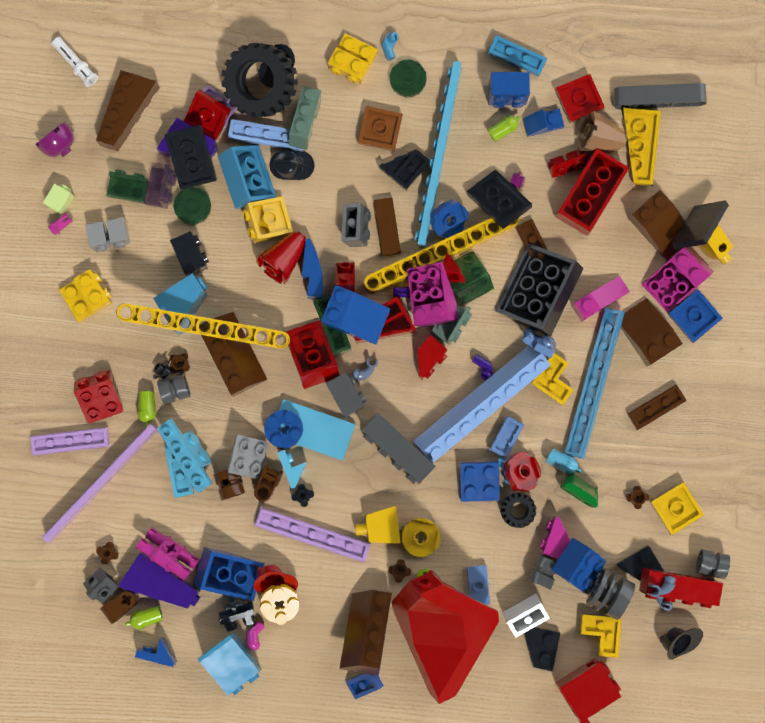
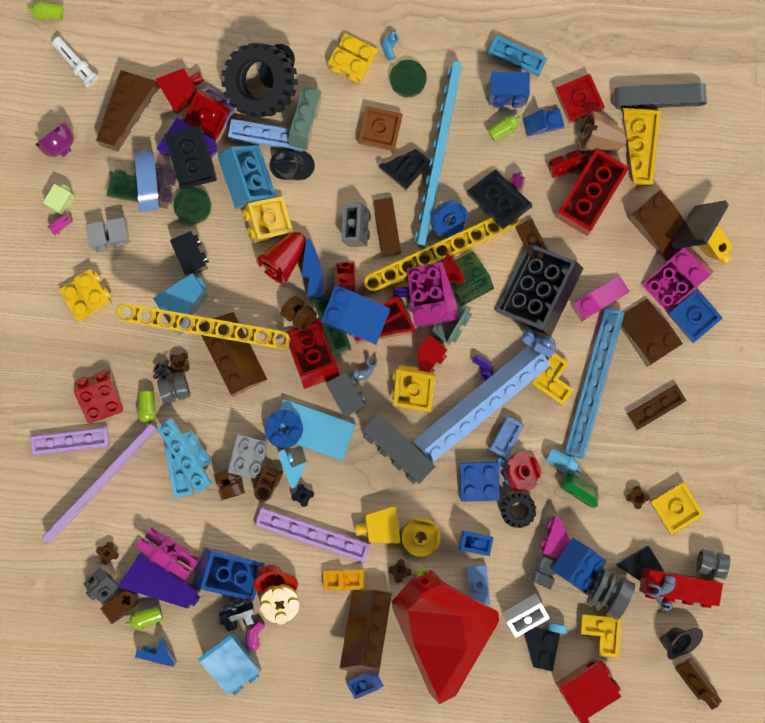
none -> lime piece [27,1,64,20]
none -> medium blue arch [134,150,159,212]
none -> red torso [156,69,204,114]
none -> reddish brown wheel [280,296,317,331]
none -> light orange slope [323,570,365,590]
none -> yellow plate [391,365,436,412]
none -> blue slope [458,530,494,556]
none -> medium azure tile [548,622,568,634]
none -> reddish brown hinge [675,658,722,710]

